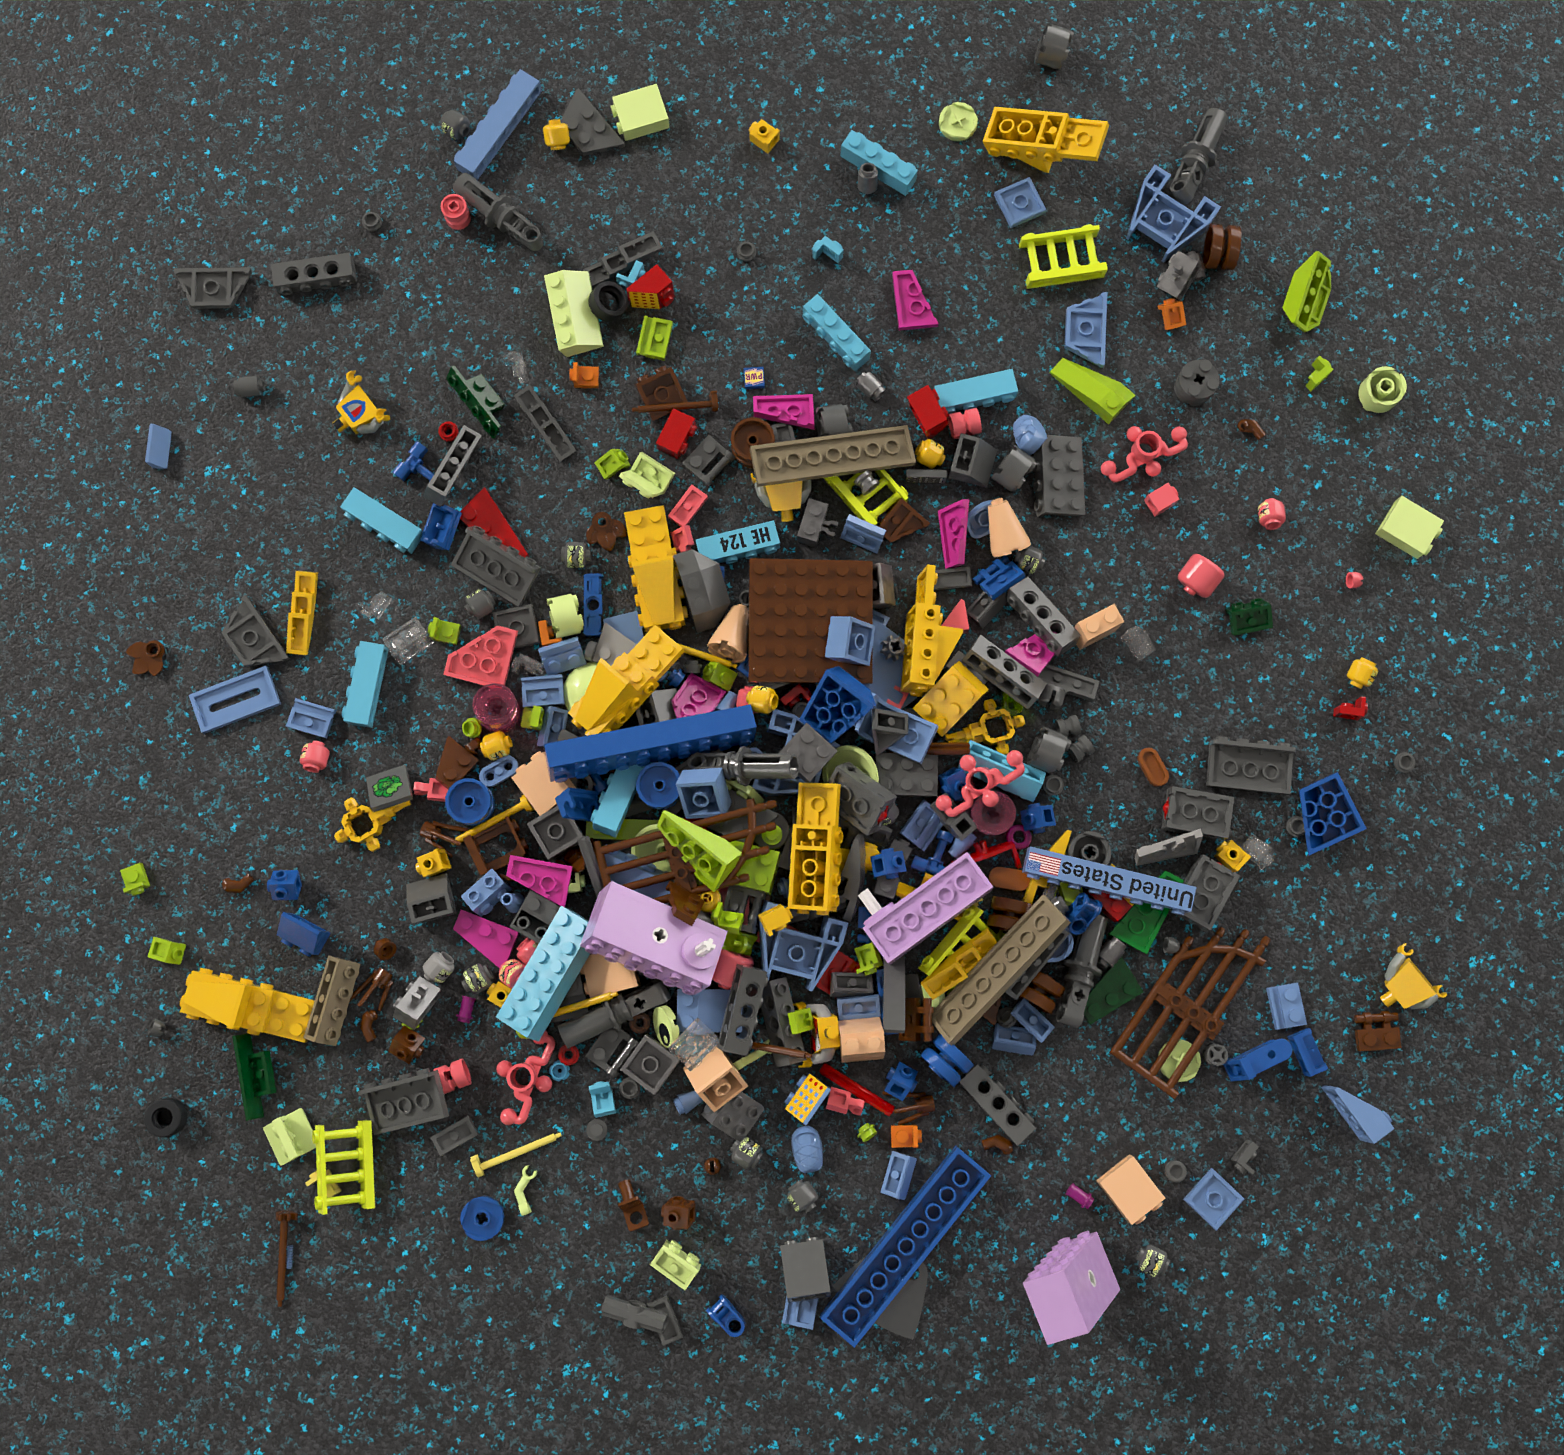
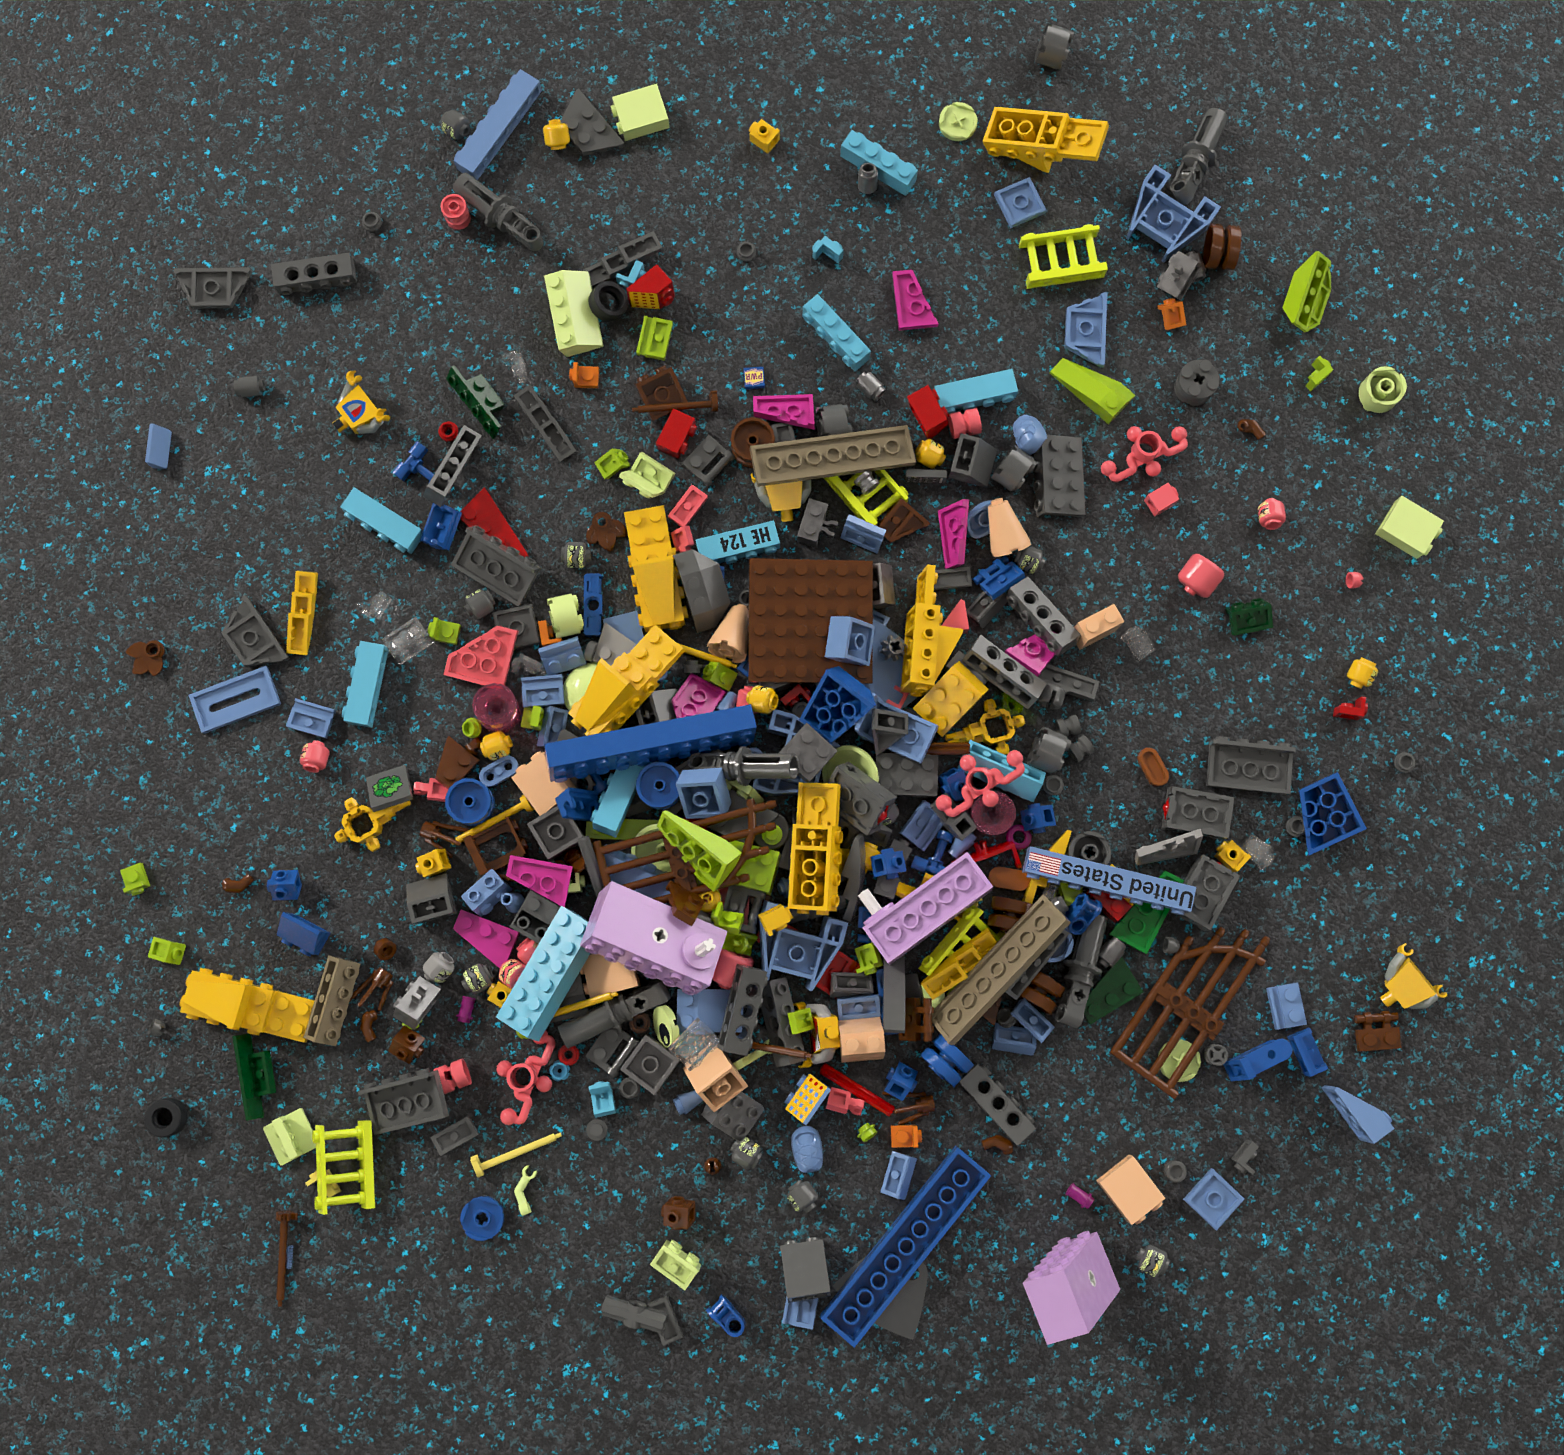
reddish brown bracket [618,1179,649,1232] -> none
blue plate [667,668,685,688] -> none

